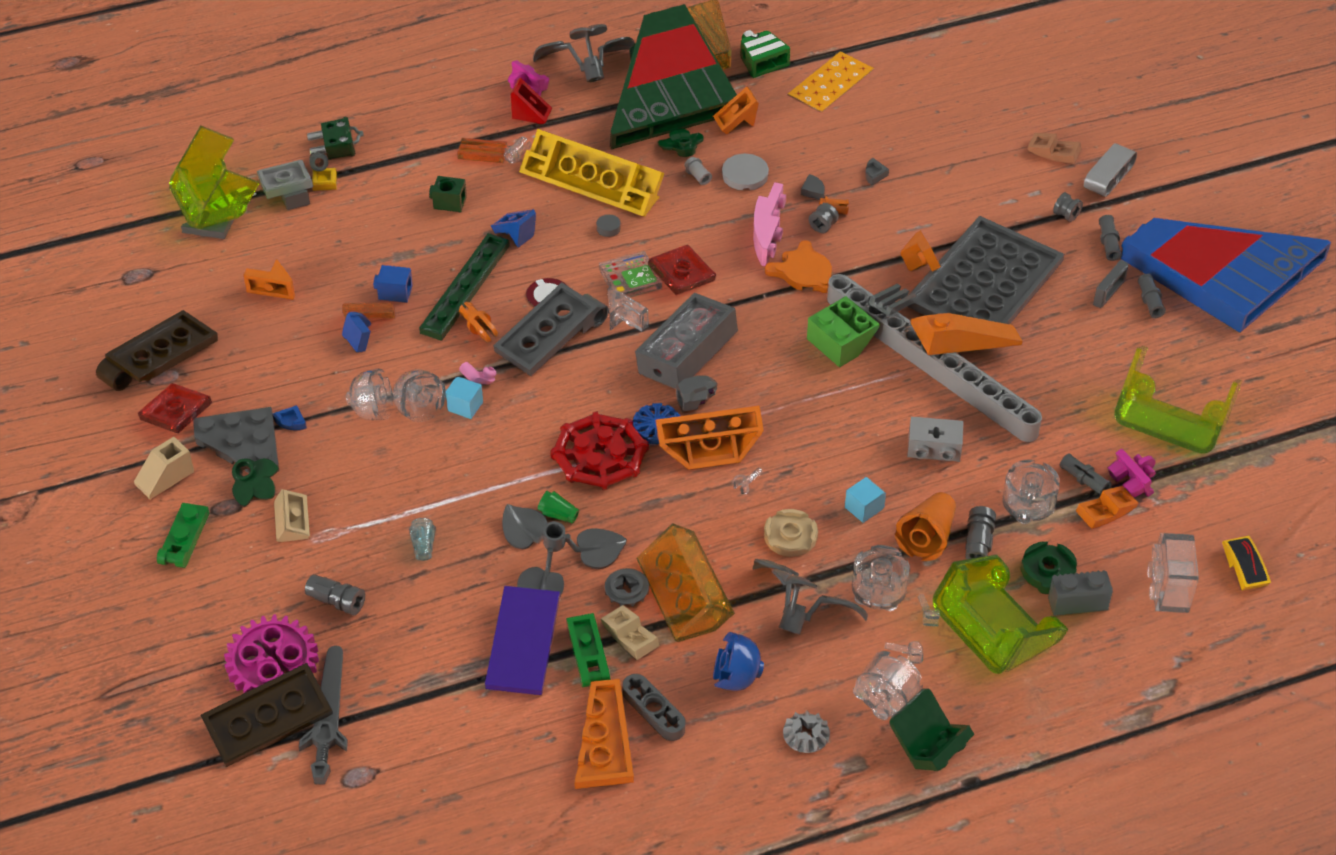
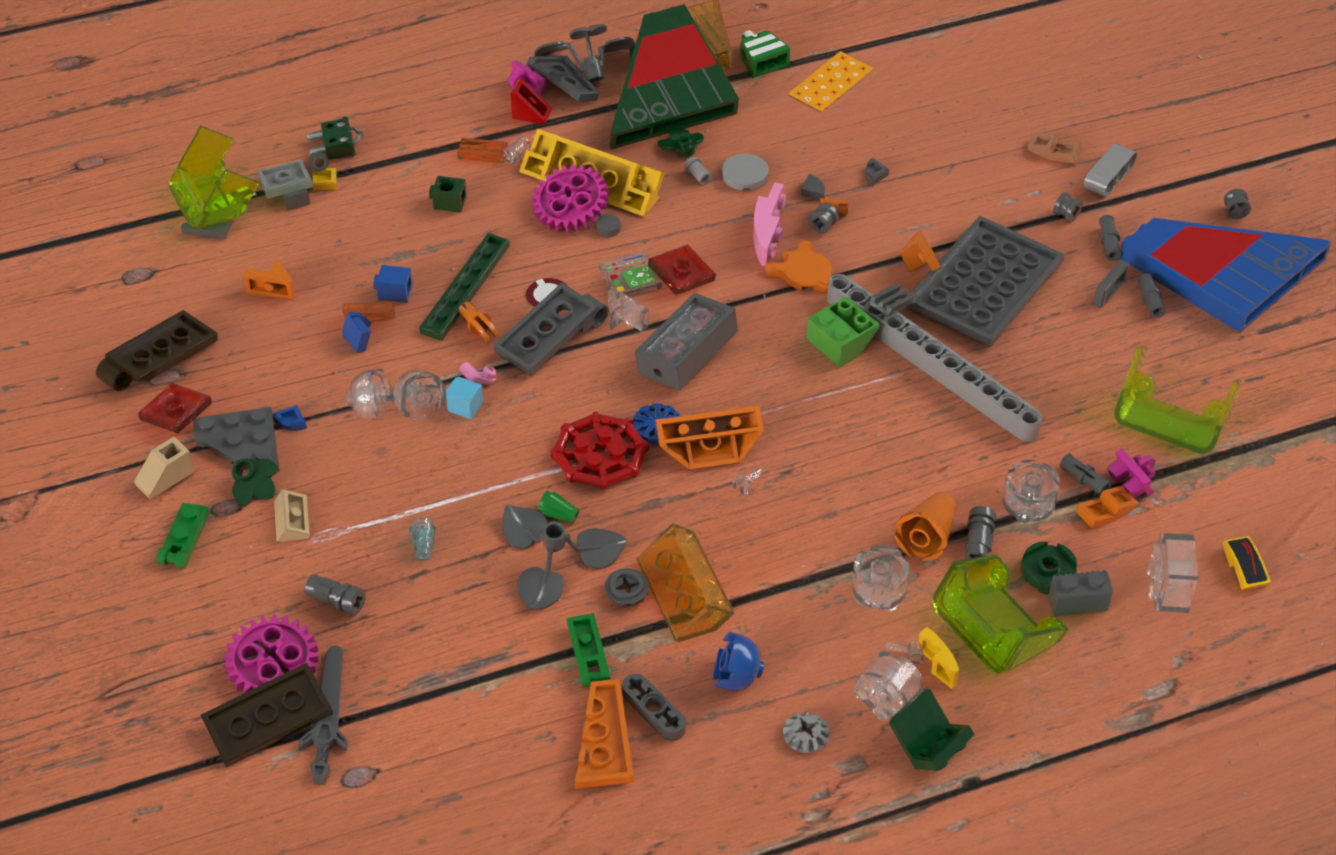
dark purple tile [485,586,560,695] -> none
blue slope [491,209,536,248] -> none
tan slope [601,605,660,660] -> none
dark grey rock [676,376,718,412] -> none
orange slope [713,86,759,134] -> none
dark grey plant [753,559,868,635] -> none
tan tile [764,509,818,557] -> none
medium azure piece [845,477,886,523] -> none
light grey brick [907,416,963,462] -> none
orange wedge [910,313,1023,355] -> none
clear hand [918,594,940,627] -> none
none -> dark grey wing [527,55,599,102]
none -> dark pink gear [532,164,609,233]
none -> yellow slope [917,627,959,689]
none -> dark grey wheel [1224,189,1251,219]

